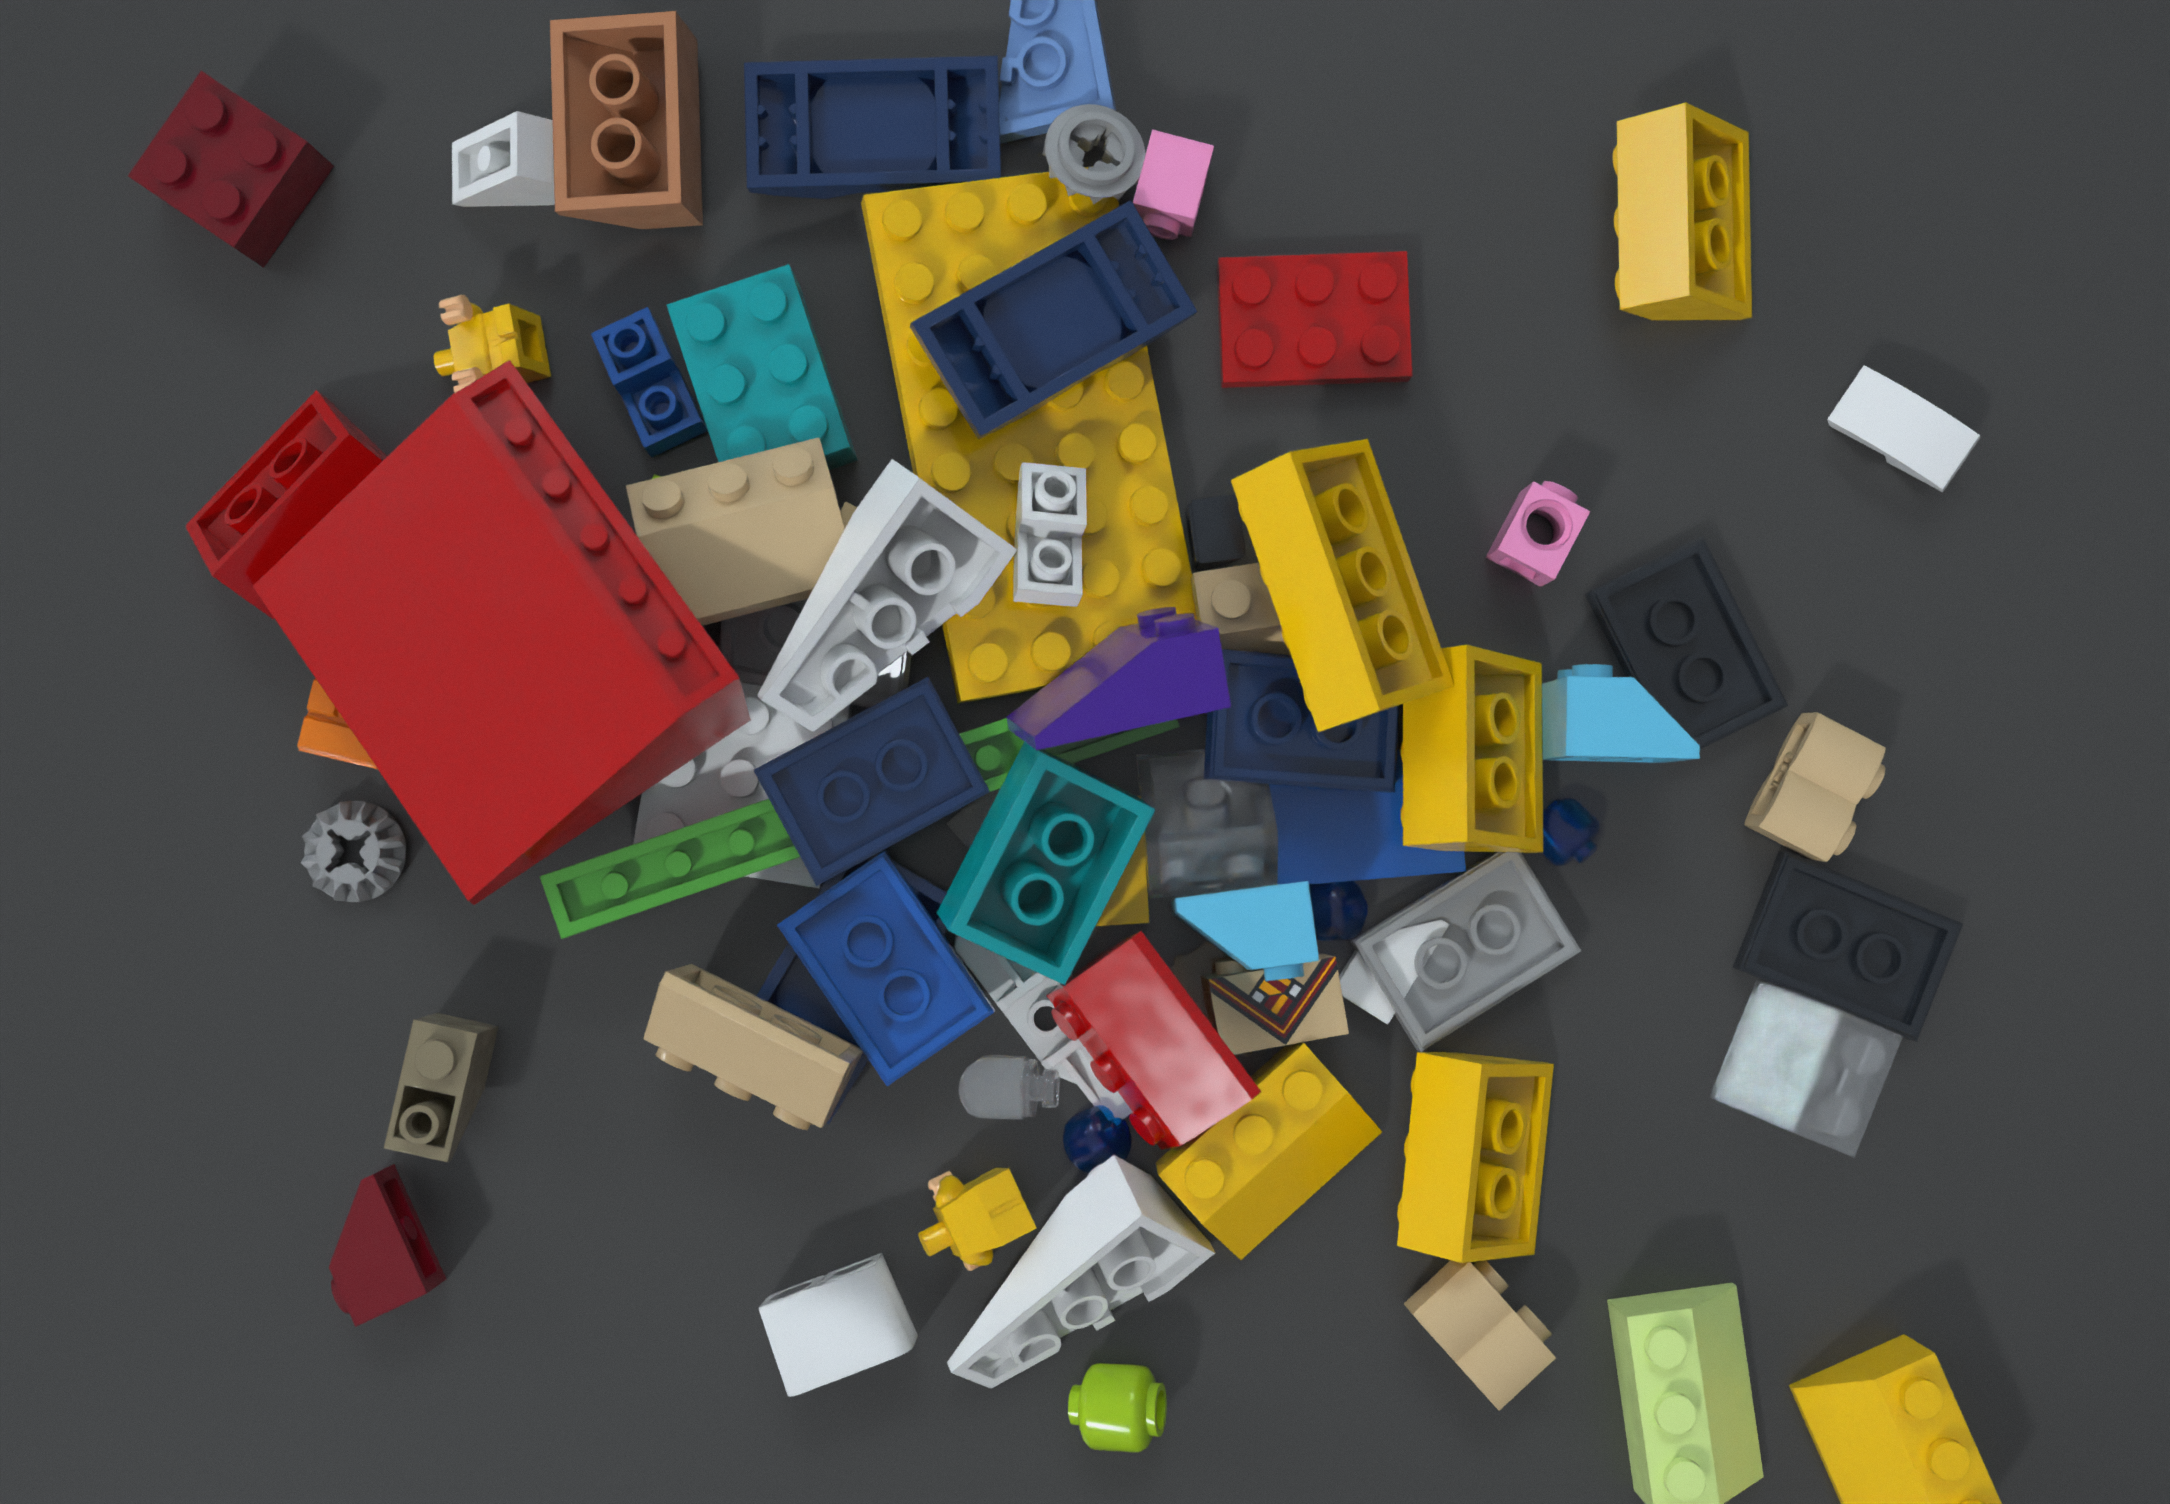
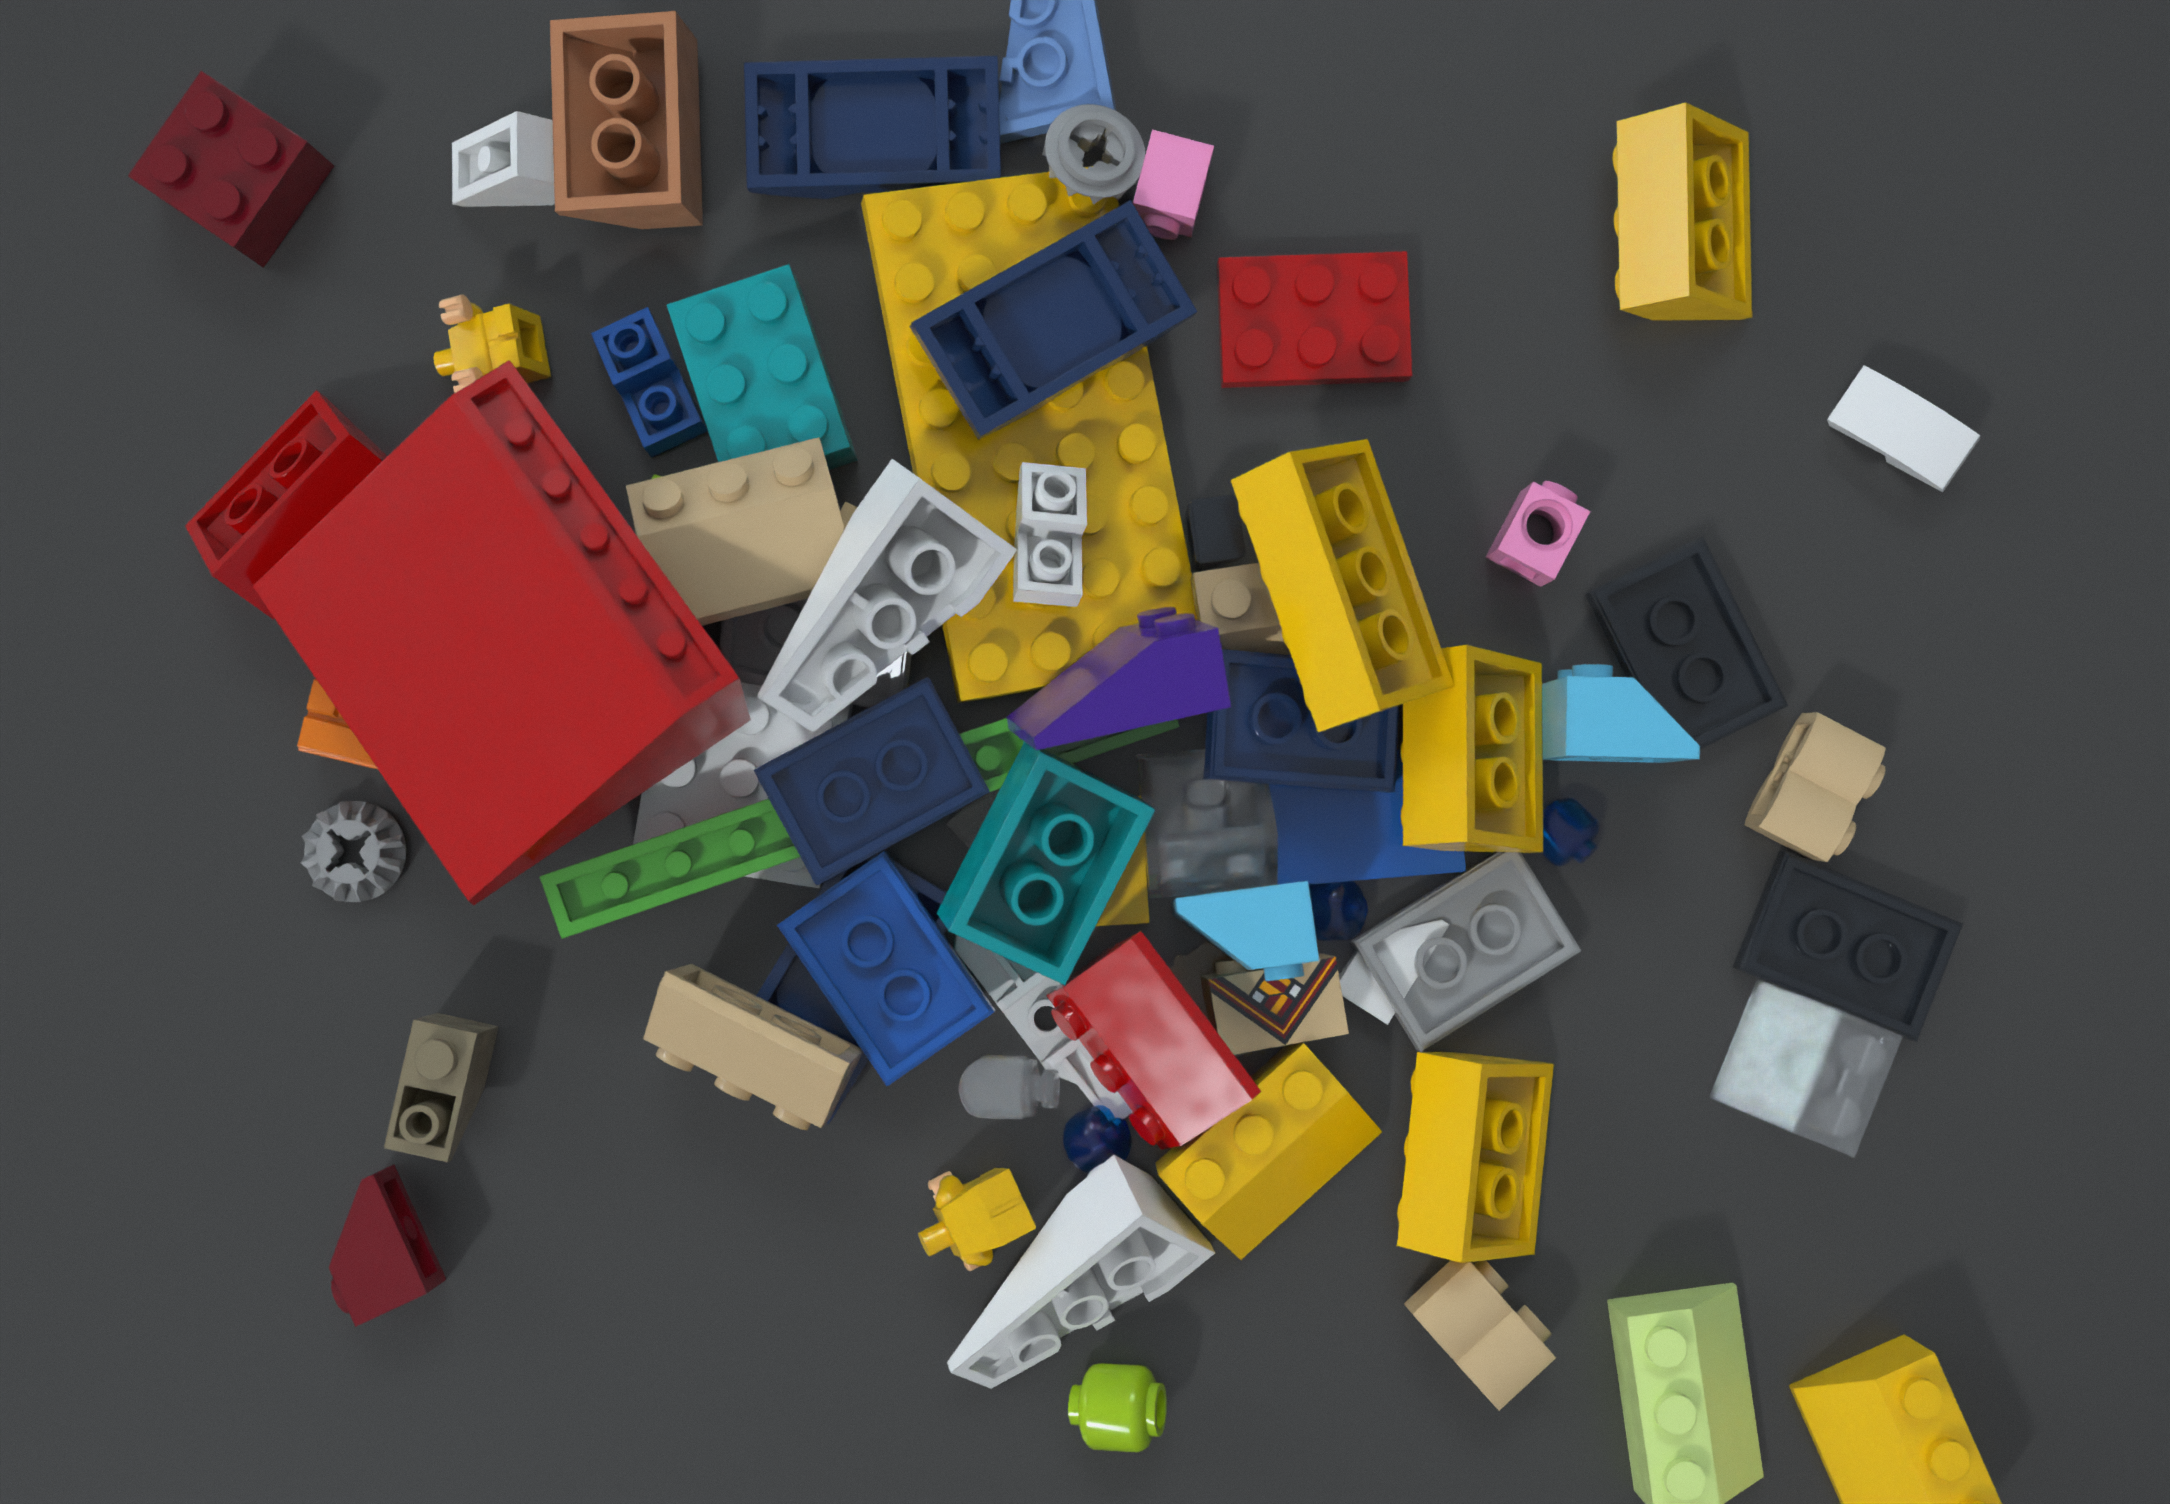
white piece [759,1253,918,1397] -> none

